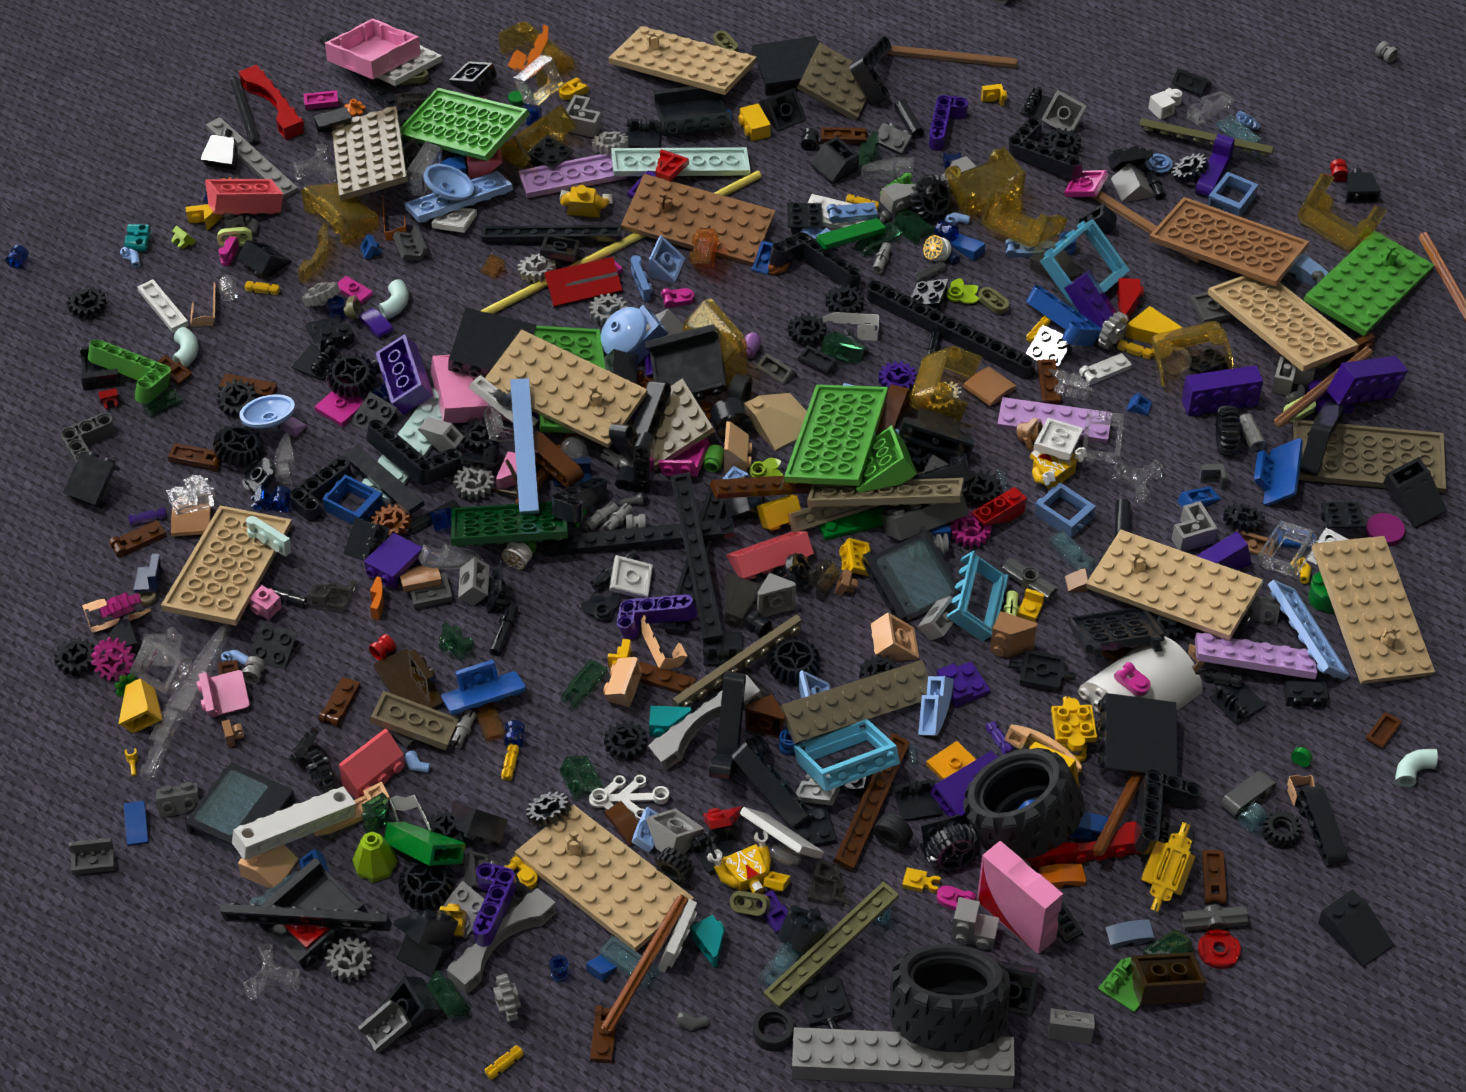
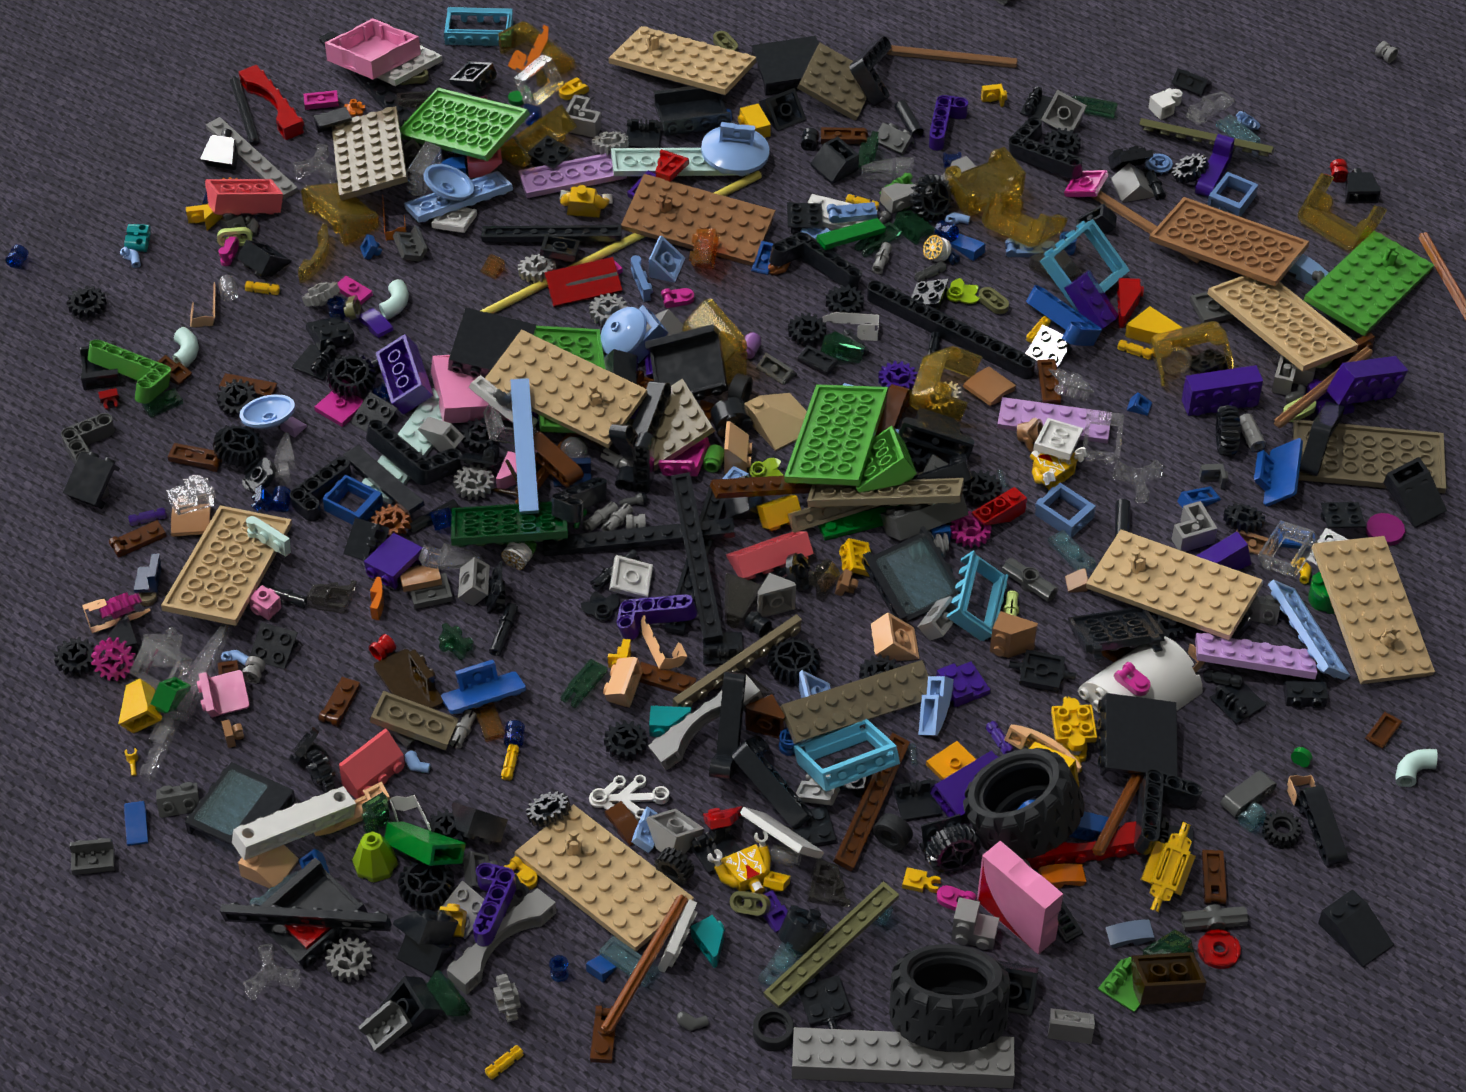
green plant [115,674,136,697] -> none
white plate [138,280,189,333] -> none
lime tile [171,226,196,249] -> none
clear green bracket [559,755,603,800] -> none
yellow bracket [1017,589,1044,622] -> none
white plate [1079,353,1132,385] -> none
light grey gear [1098,311,1129,349] -> none
none -> green slope [150,677,192,713]
none -> medium azure window [444,7,513,46]
none -> light blue bracket [701,122,770,176]
none -> clear green hinge [1072,96,1118,119]

